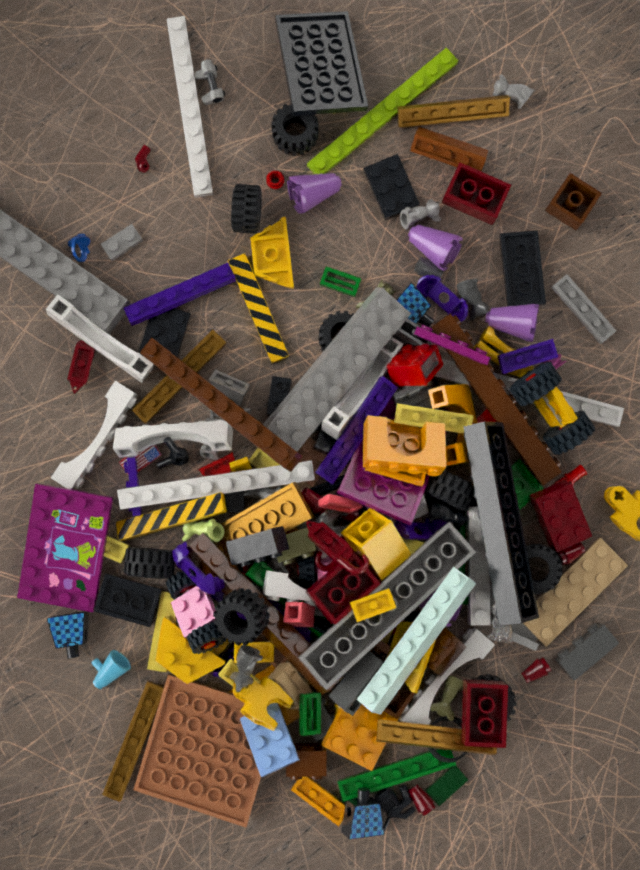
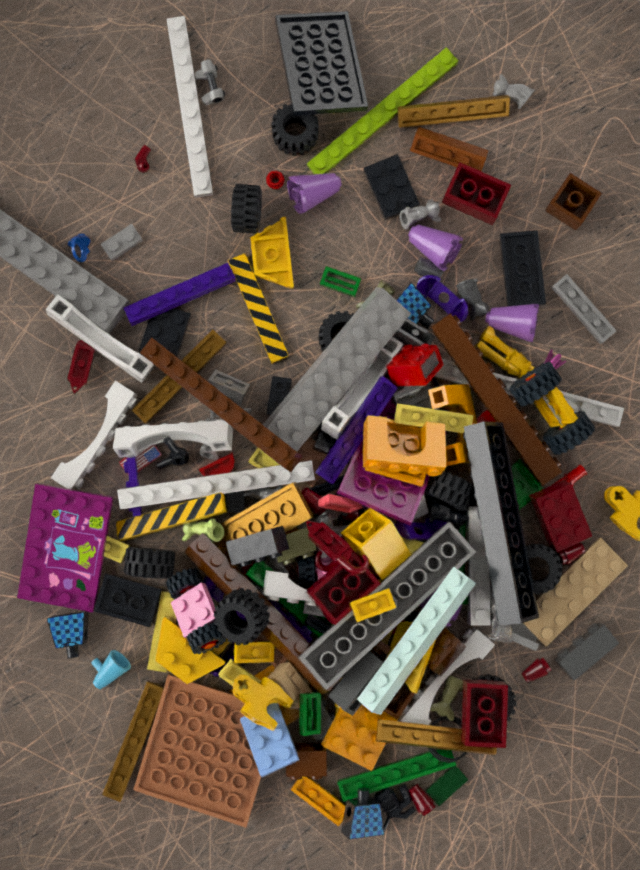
dark purple piece [172,541,225,595] -> none
yellow plate [229,457,252,472] -> none
dark grey animal [230,645,263,692] -> none
coral brick [283,602,315,627] -> none
magenta plate [413,325,490,365] -> none
dark purple plate [497,339,558,374] -> none

